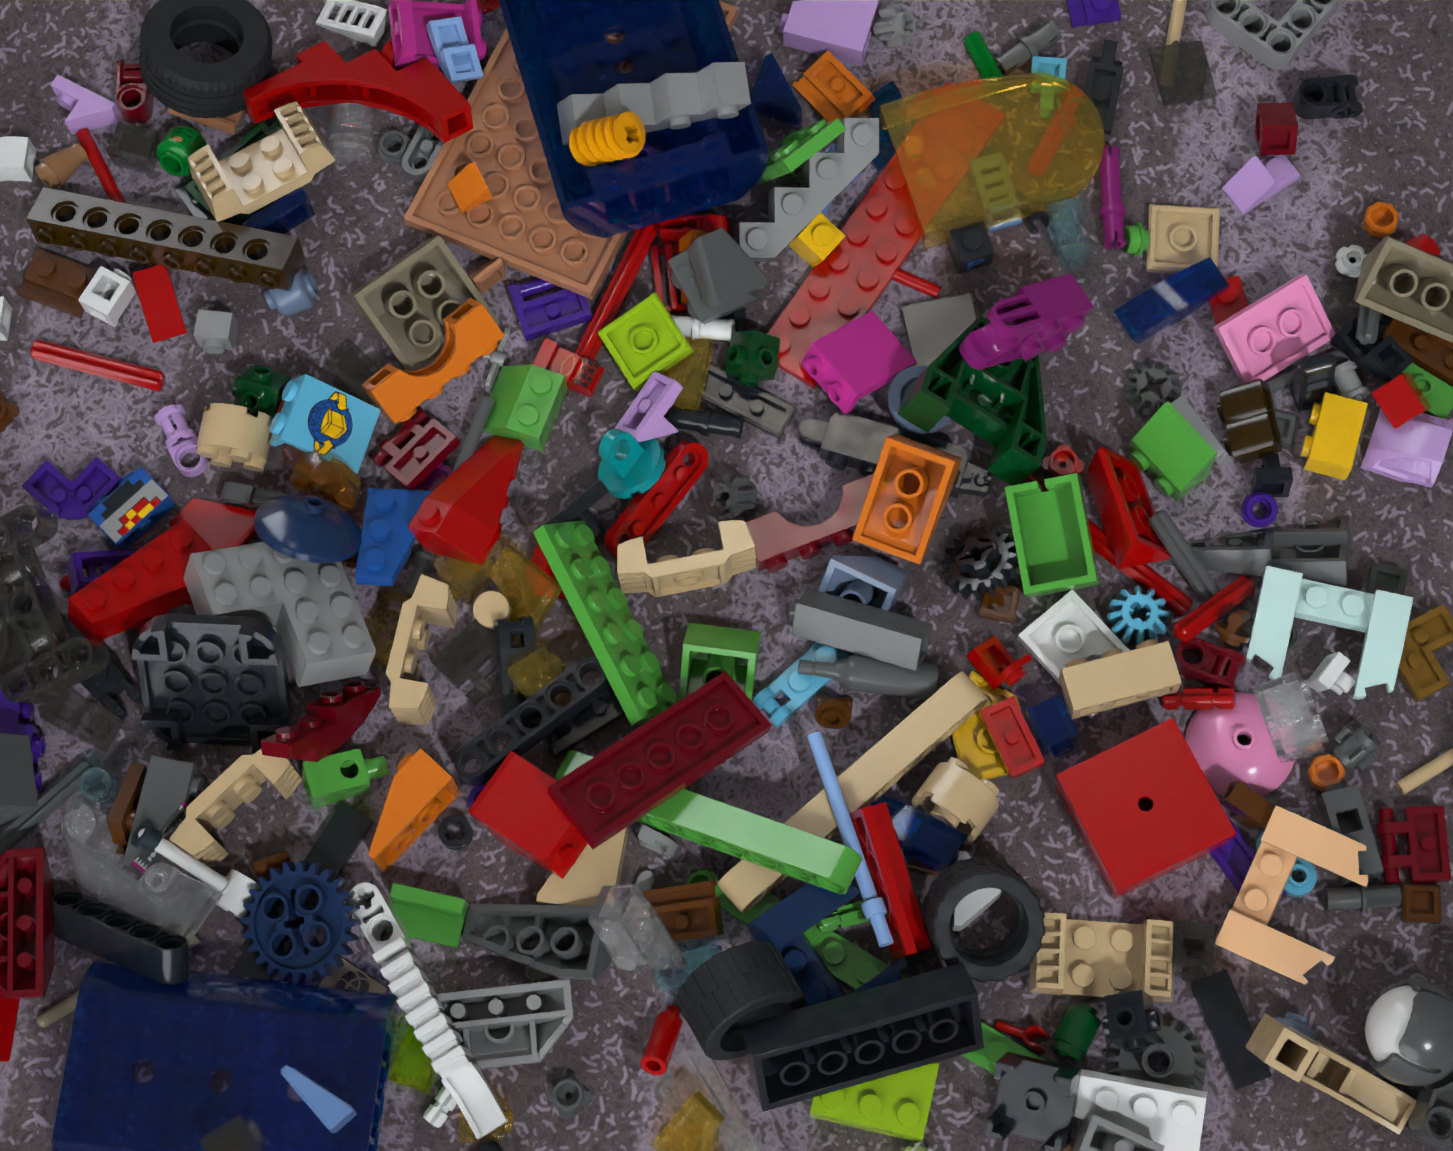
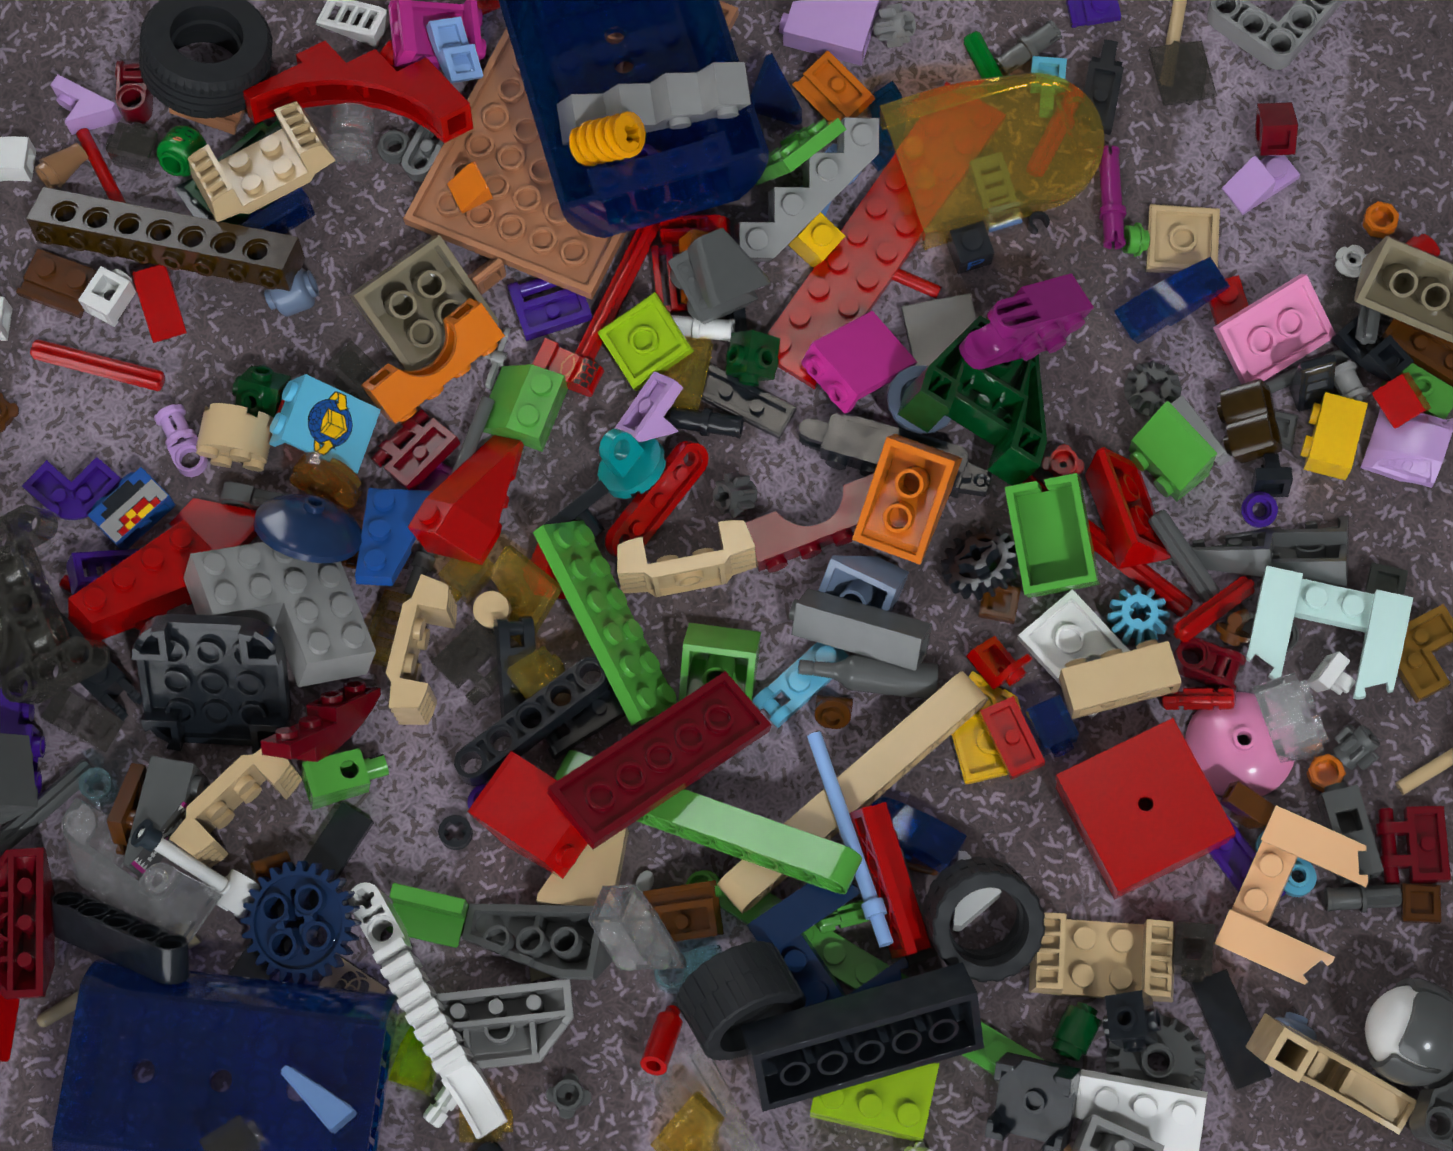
light grey plate [194,309,239,354] -> none
orange slope [368,748,461,873] -> none
light grey tile [637,825,678,858] -> none
tan brick [912,757,999,845] -> none
red hand [995,1020,1051,1054] -> none
clear light blue leg [1047,197,1090,269] -> none
black piece [1292,74,1363,120] -> none

